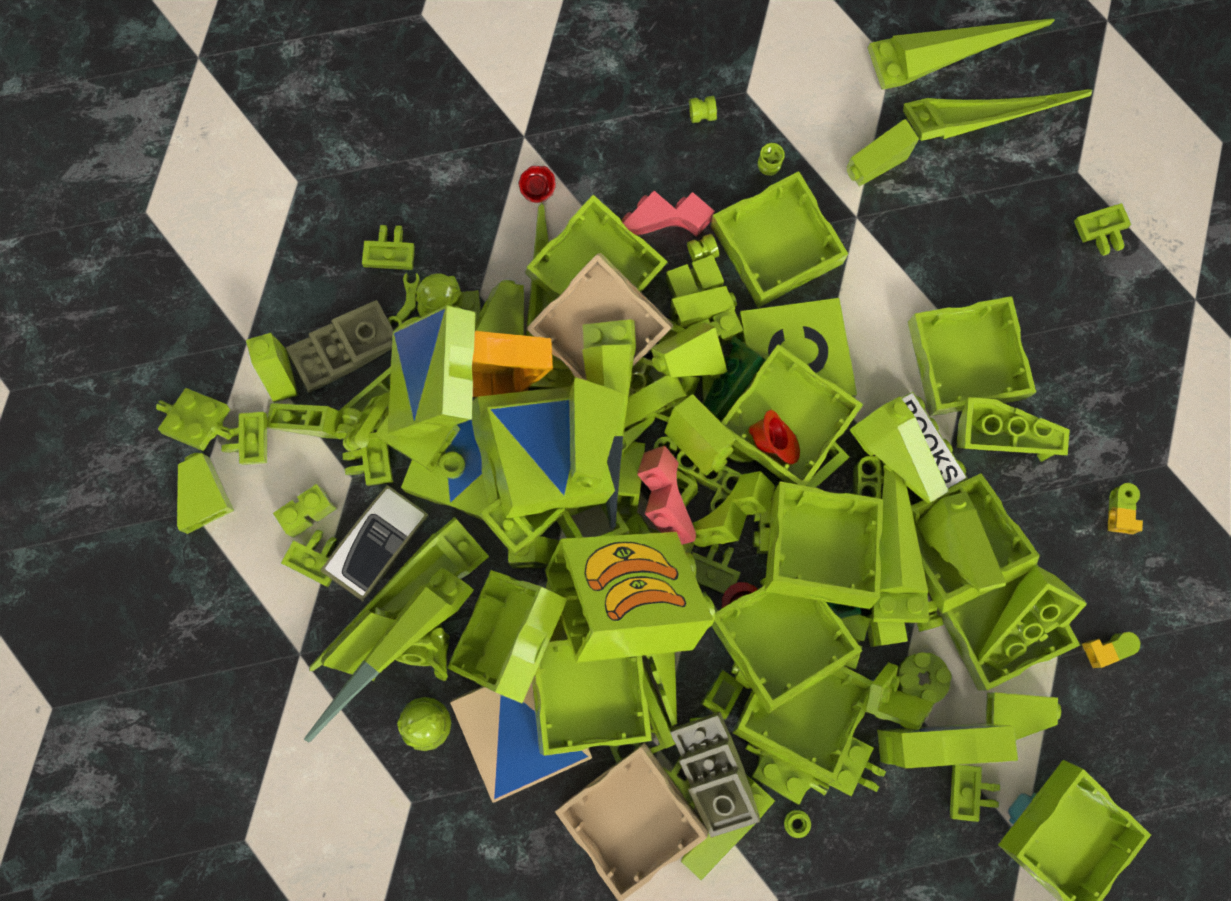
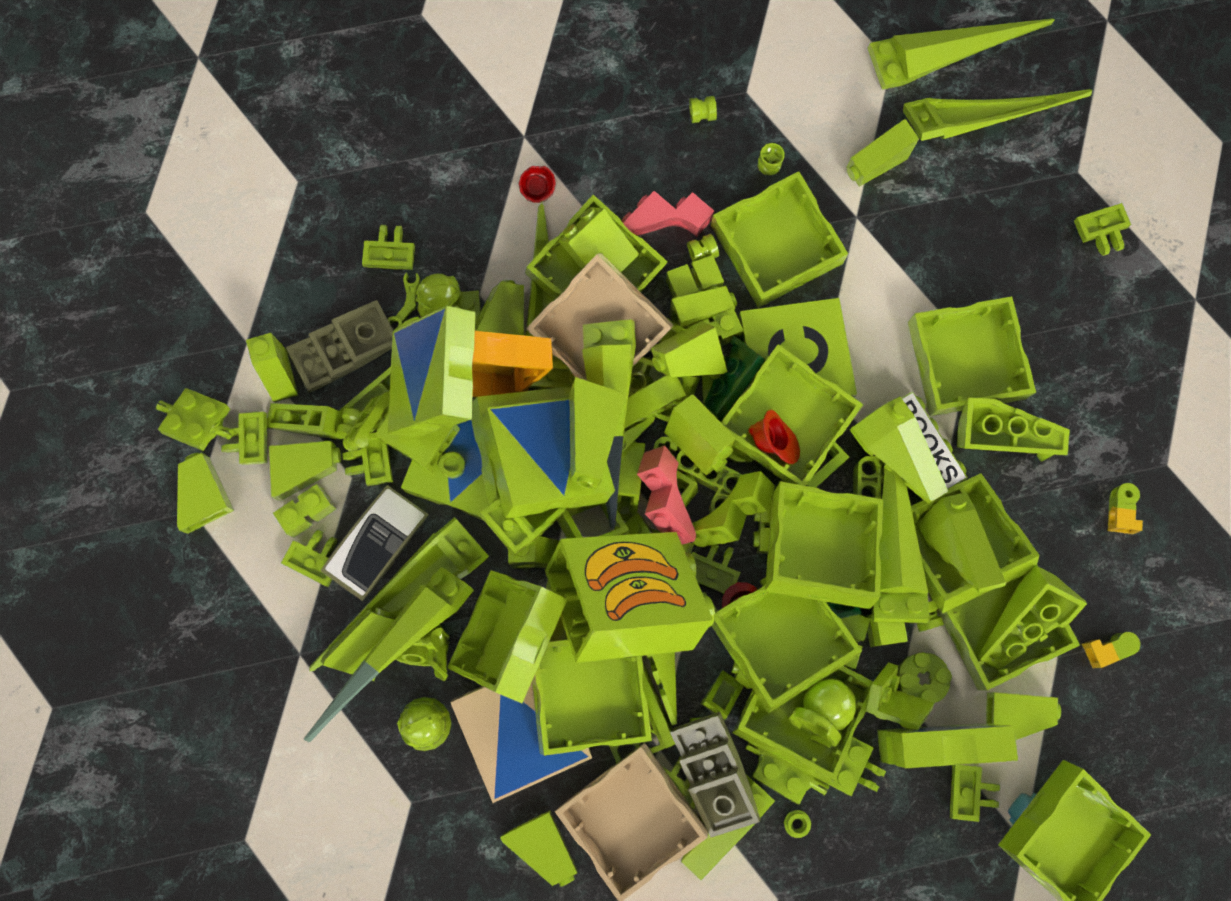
none -> lime slope [269,441,341,501]
none -> lime slope [500,810,578,887]
none -> lime brick [559,207,639,272]
none -> lime tile [789,678,857,749]

